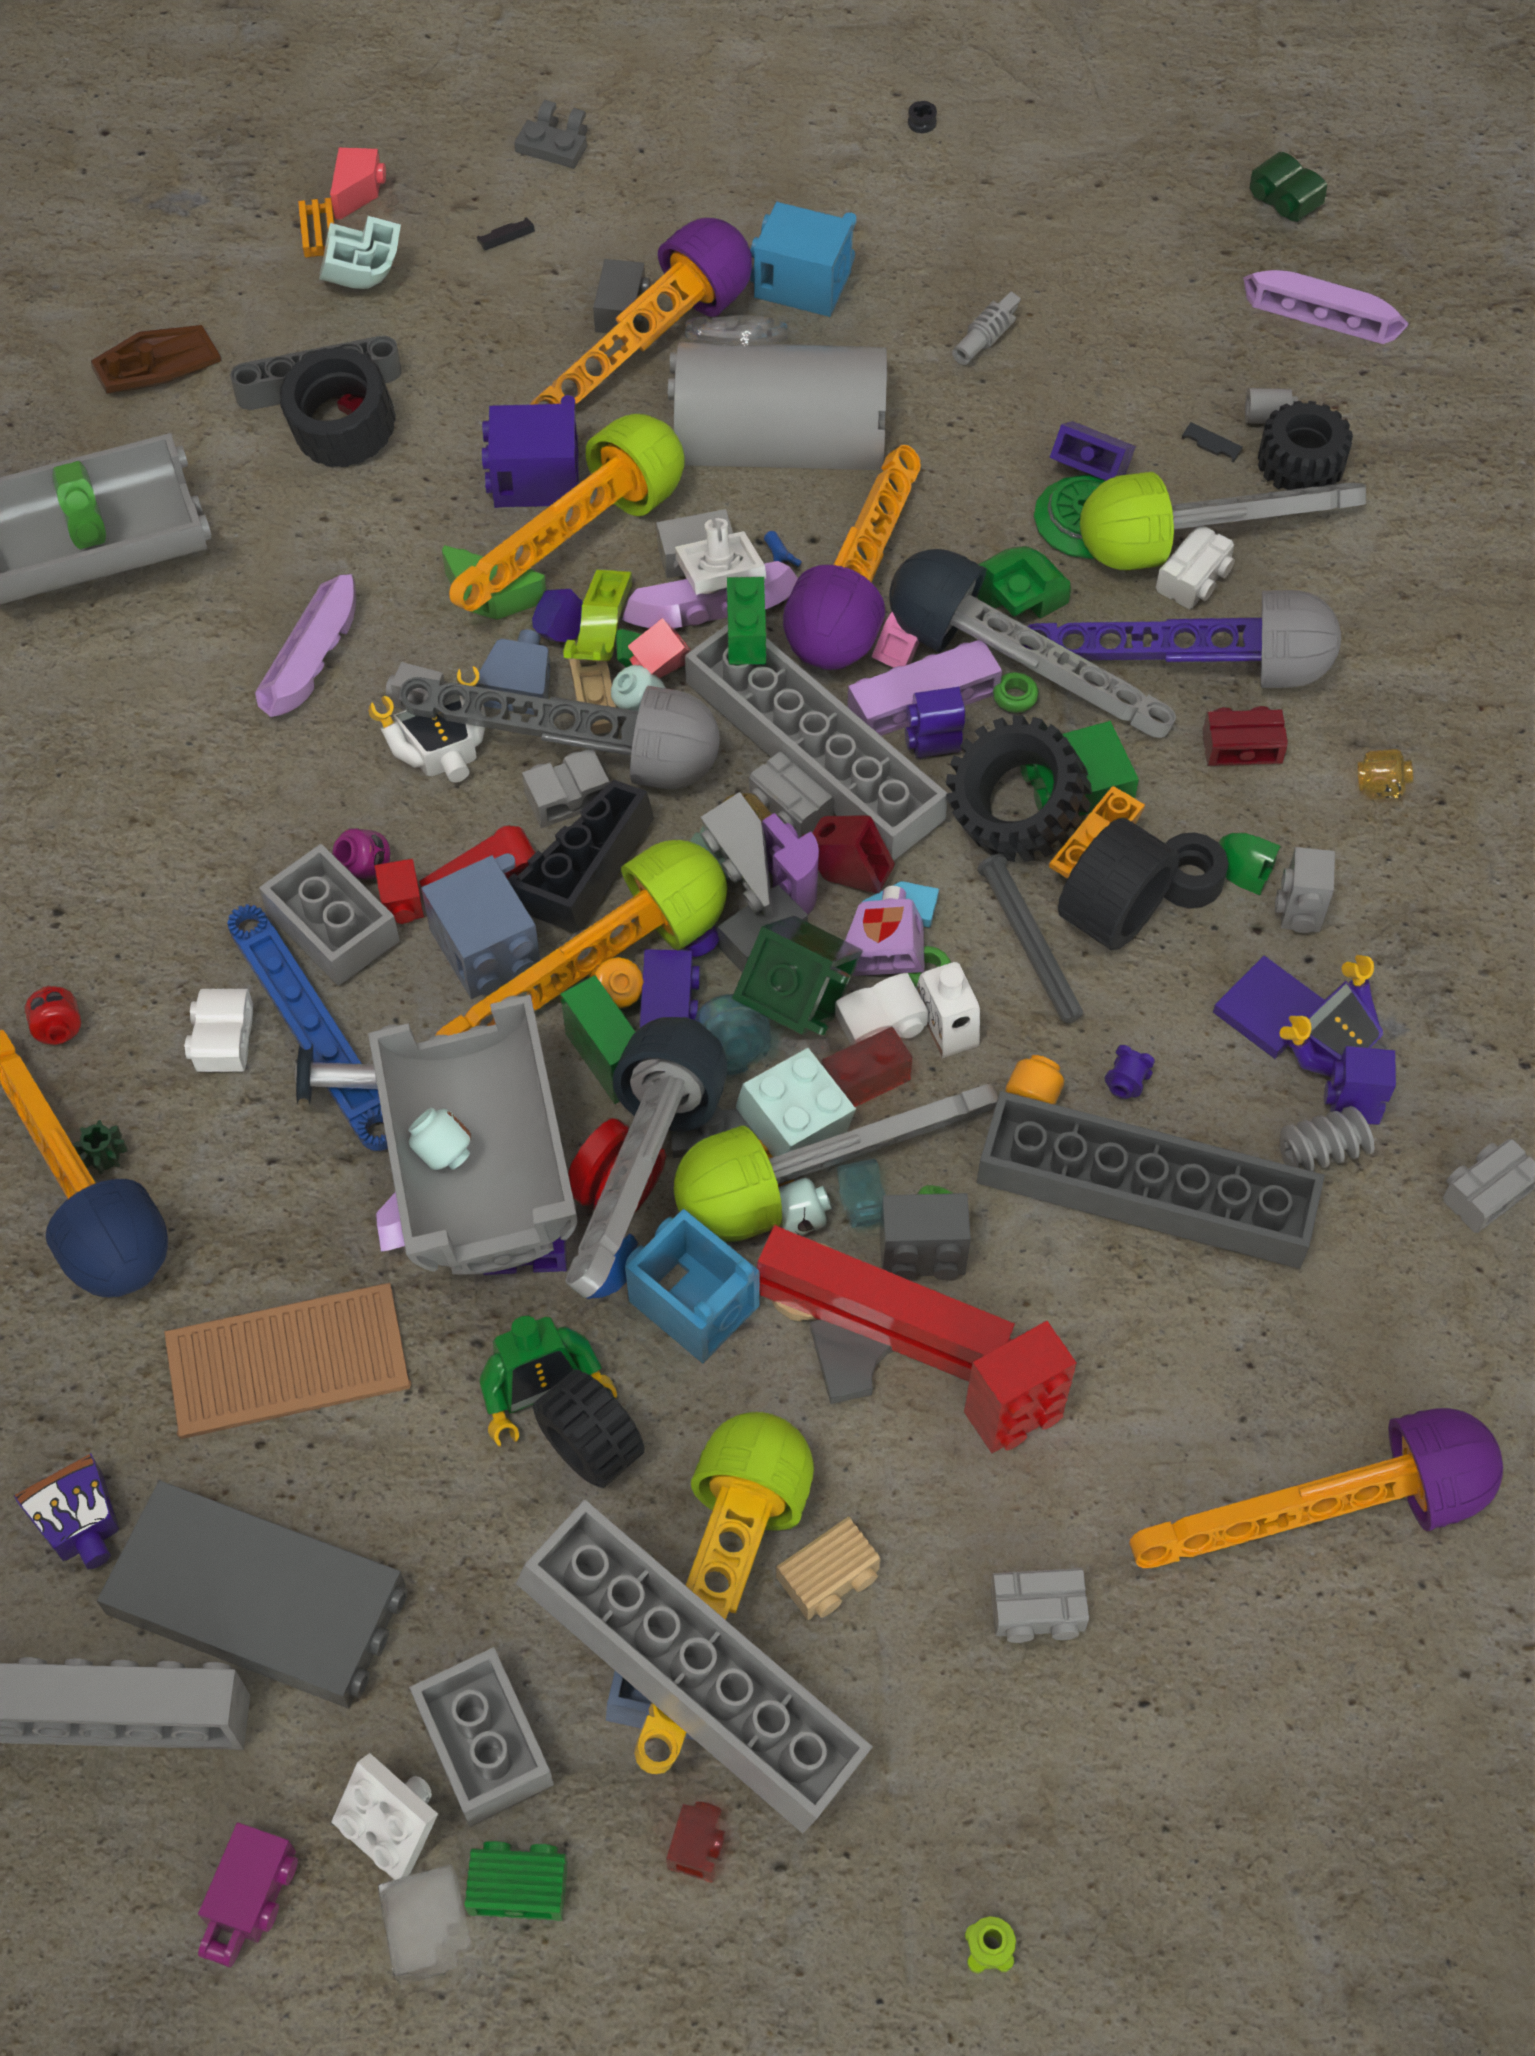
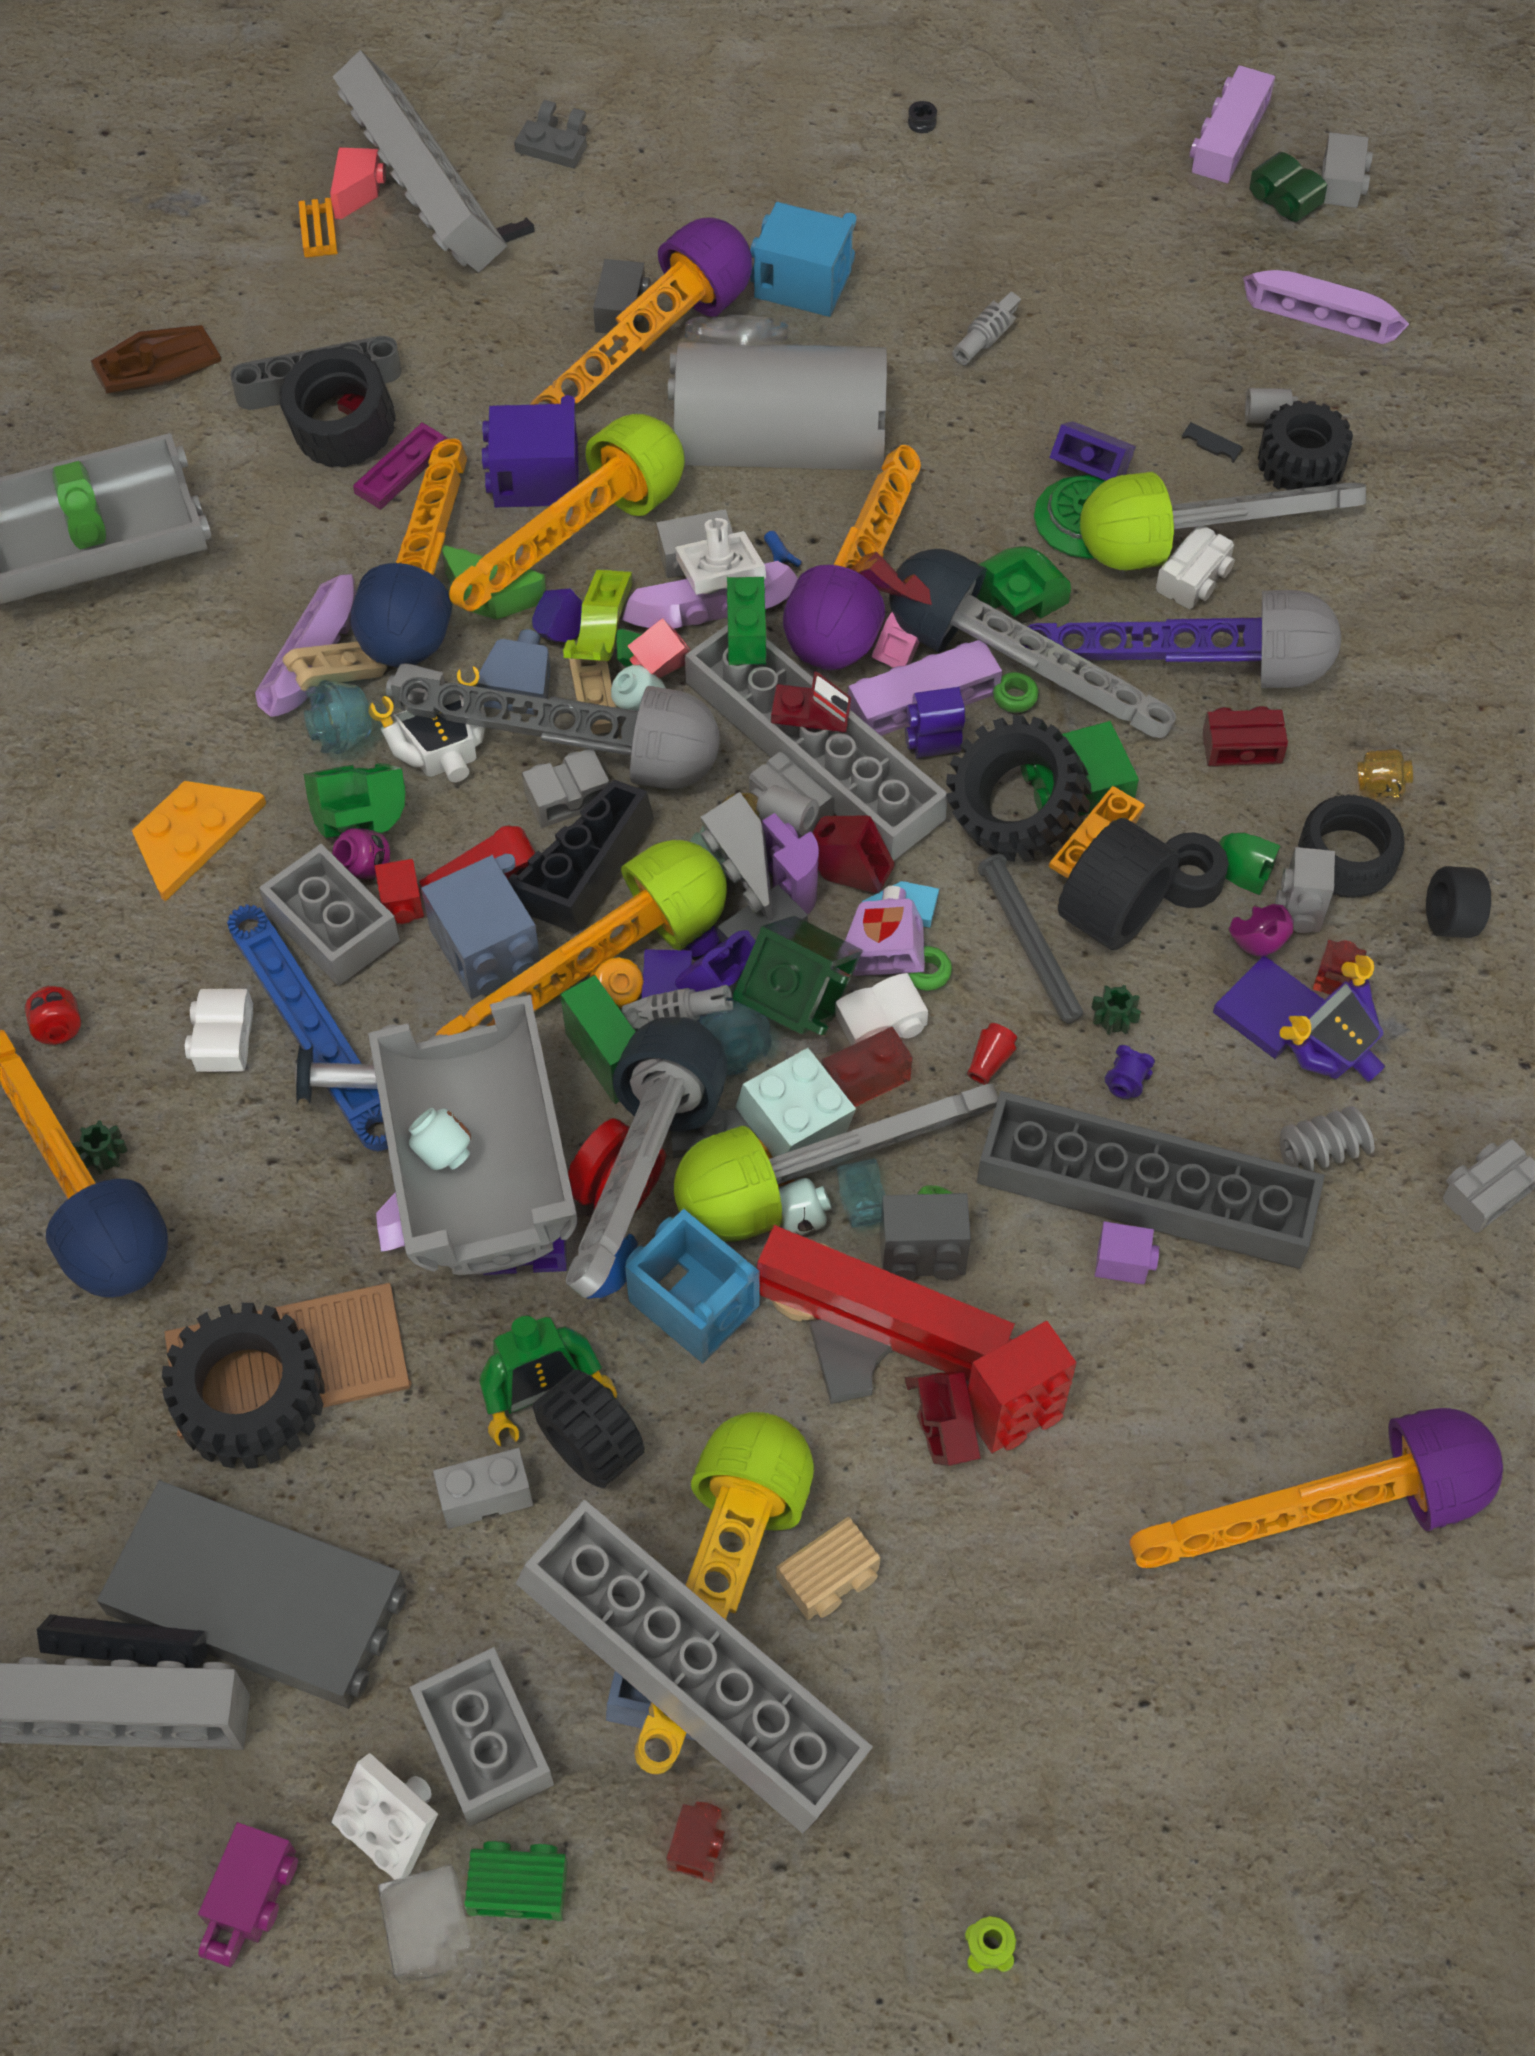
torso [14,1453,119,1569] -> none
light aqua brick [319,216,401,289] -> none
white torso [916,962,980,1058] -> none
light grey brick [990,1568,1089,1643] -> none
light orange head [1005,1055,1065,1105] -> none
dark purple brick [1324,1046,1396,1125] -> none
none -> black piece [36,1614,208,1668]
none -> light orange wing [132,781,266,901]
none -> black tyre [162,1303,325,1469]
none -> tan plate [282,642,387,691]
none -> green brick [303,763,405,838]
none -> clear light blue cone [304,680,372,754]
none -> light grey brick [333,50,508,273]
none -> dark blue piece [351,438,467,668]
none -> magenta tile [353,422,448,510]
none -> light grey brick [433,1448,533,1529]
none -> light grey hinge [622,985,733,1031]
none -> dark purple brick [675,930,755,992]
none -> light grey brick [757,785,819,836]
none -> dark red slope [771,671,851,732]
none -> dark red slope [851,552,932,605]
none -> dark red slope [904,1372,981,1466]
none -> red cone [967,1023,1018,1085]
none -> dark green gear [1091,985,1141,1035]
none -> medium lavender brick [1094,1222,1160,1284]
none -> lavender brick [1190,65,1275,183]
none -> magenta hair [1228,904,1294,957]
none -> black tyre [1298,794,1405,898]
none -> clear red brick [1312,939,1367,994]
none -> light grey piece [1321,132,1373,208]
none -> black tyre [1426,866,1491,938]

